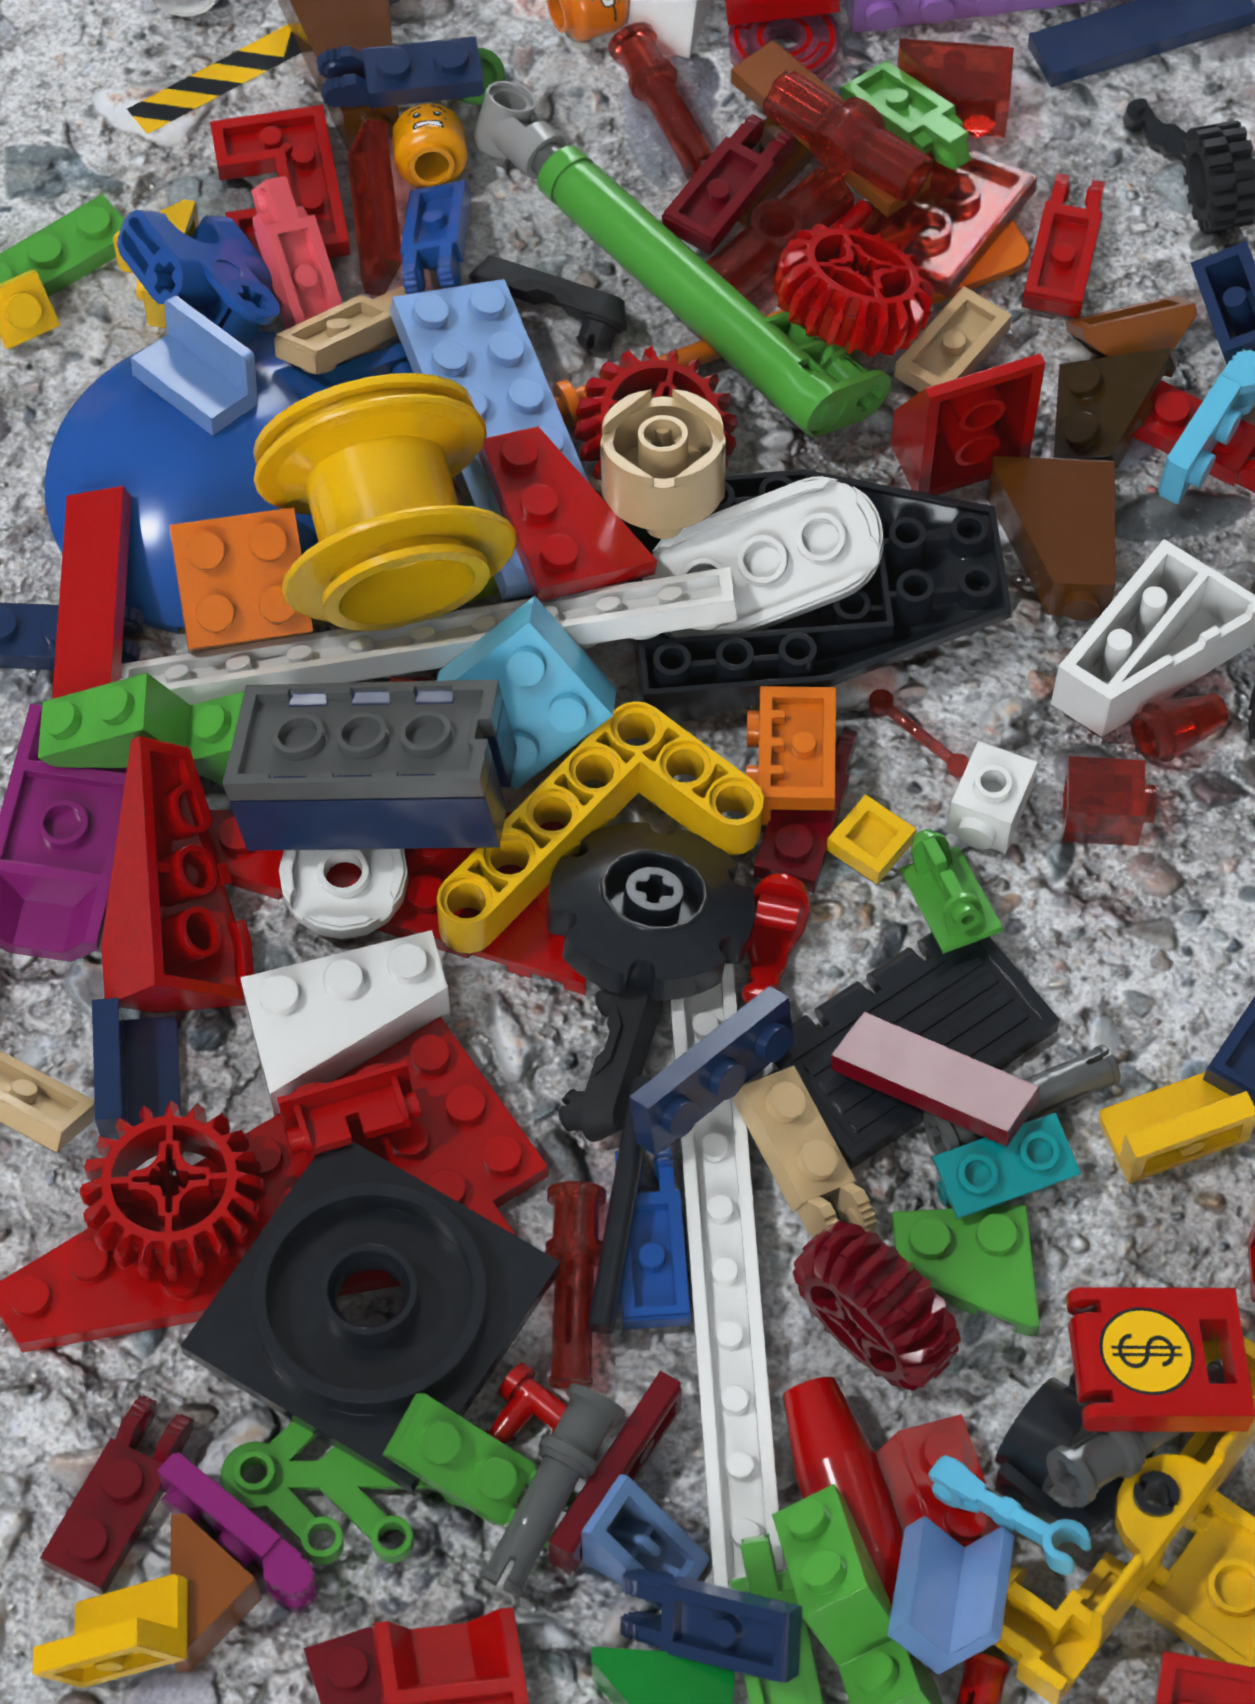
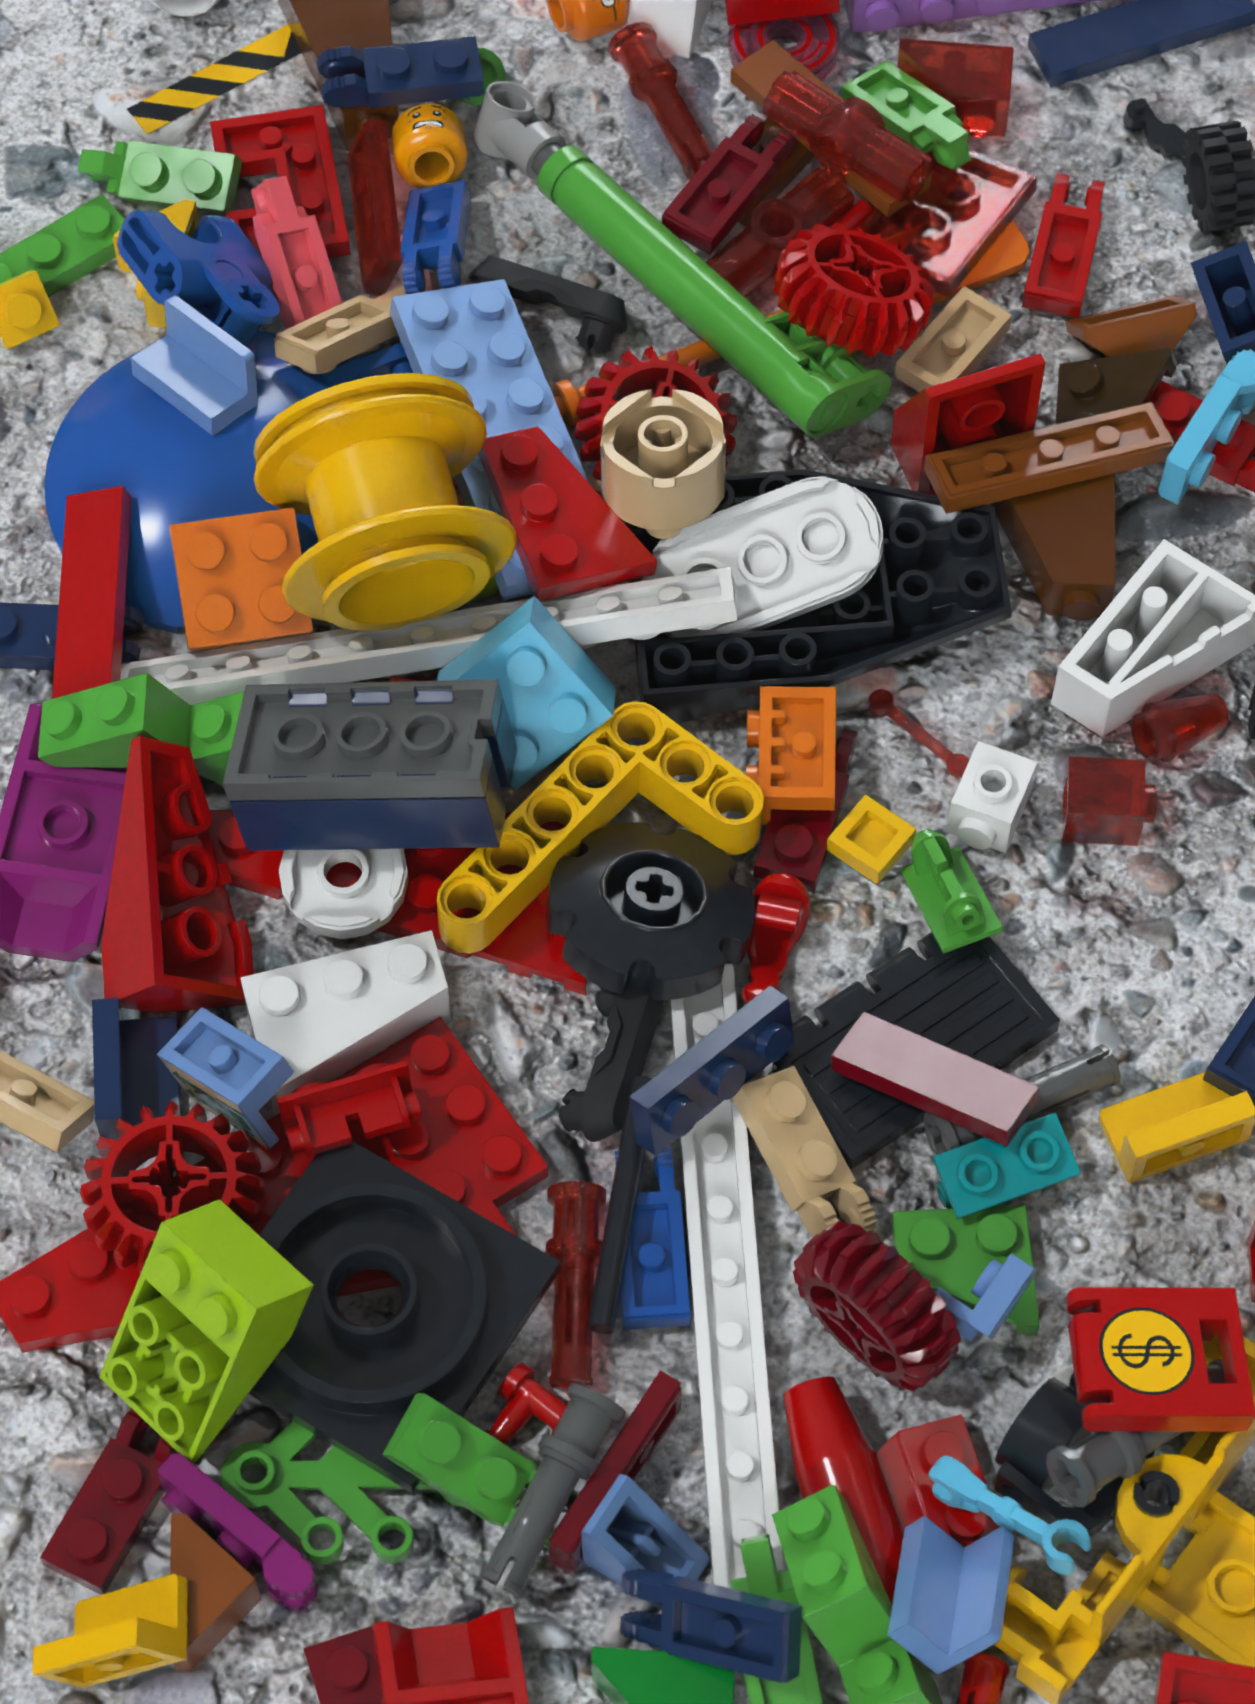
none -> bright green hinge [78,140,242,216]
none -> lime slope [99,1199,314,1463]
none -> medium blue panel [157,1007,294,1150]
none -> dark orange tile [924,402,1175,514]
none -> medium blue bracket [935,1253,1037,1342]

